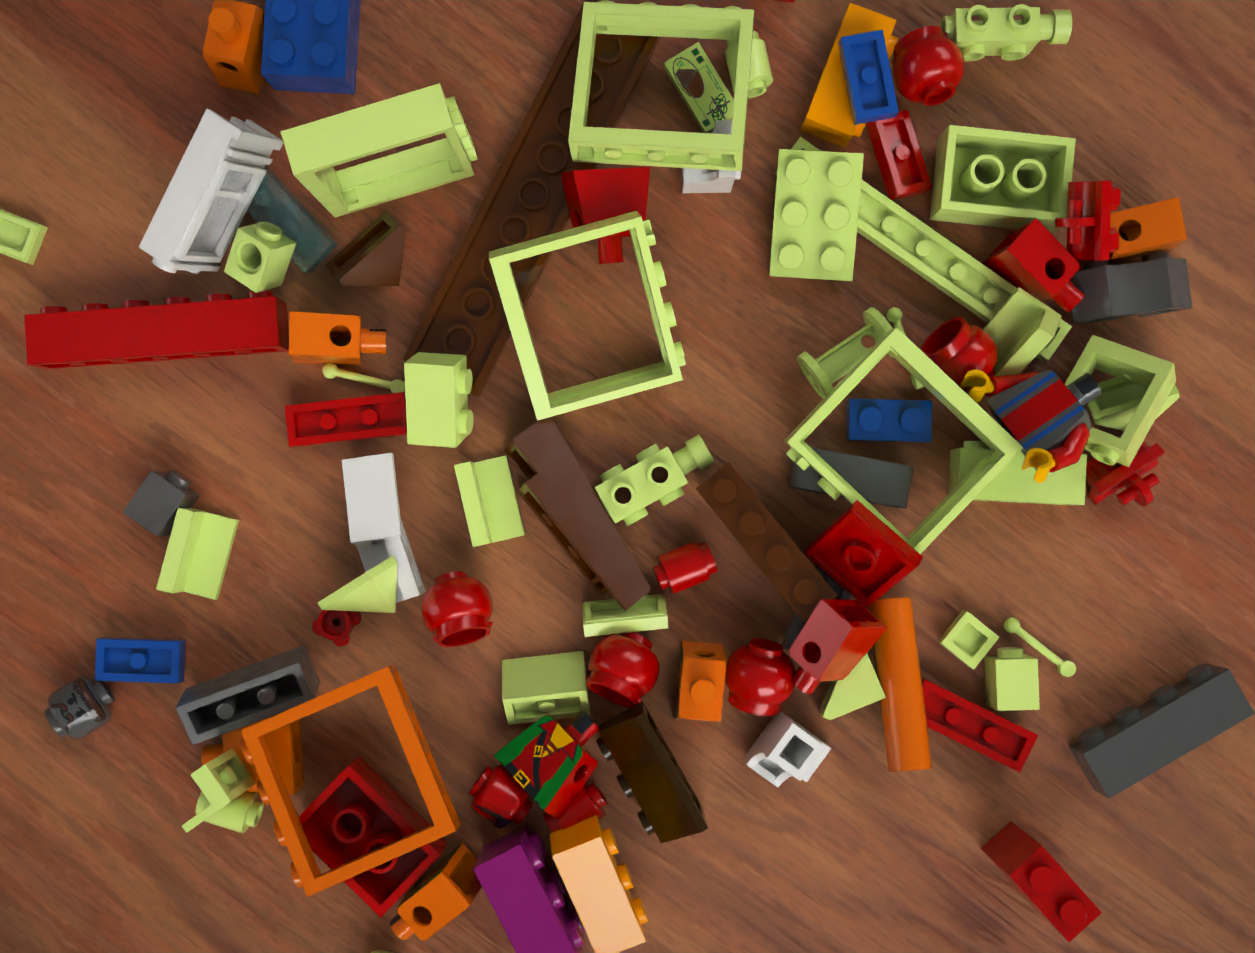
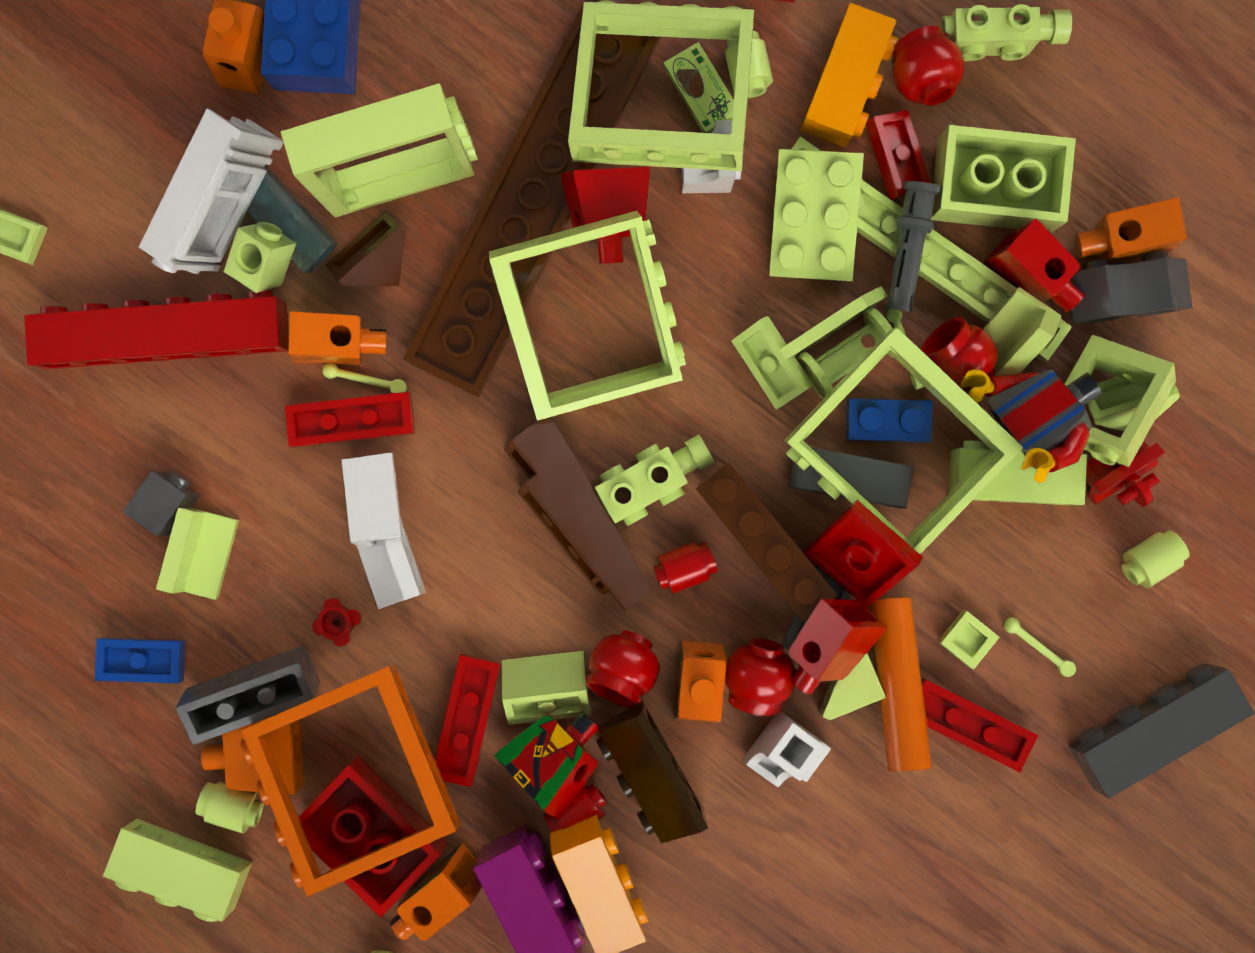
dark grey head [44,676,115,739] -> none
yellowish green panel [182,748,256,833] -> none
yellowish green slope [317,556,398,613] -> none
yellowish green brick [404,352,474,448] -> none
red piece [421,571,493,648] -> none
yellowish green panel [454,455,525,547] -> none
red head [468,764,533,829] -> none
yellowish green tile [582,594,669,637] -> none
blue plate [838,29,899,125] -> none
red brick [980,821,1102,942] -> none
yellowish green brick [984,647,1040,711] -> none
red hips [1055,180,1121,261] -> none
none -> yellowish green brick [103,819,252,922]
none -> red plate [435,653,502,788]
none -> yellowish green piece [732,286,888,410]
none -> dark grey pin [885,181,941,312]
none -> yellowish green brick [1121,530,1190,588]

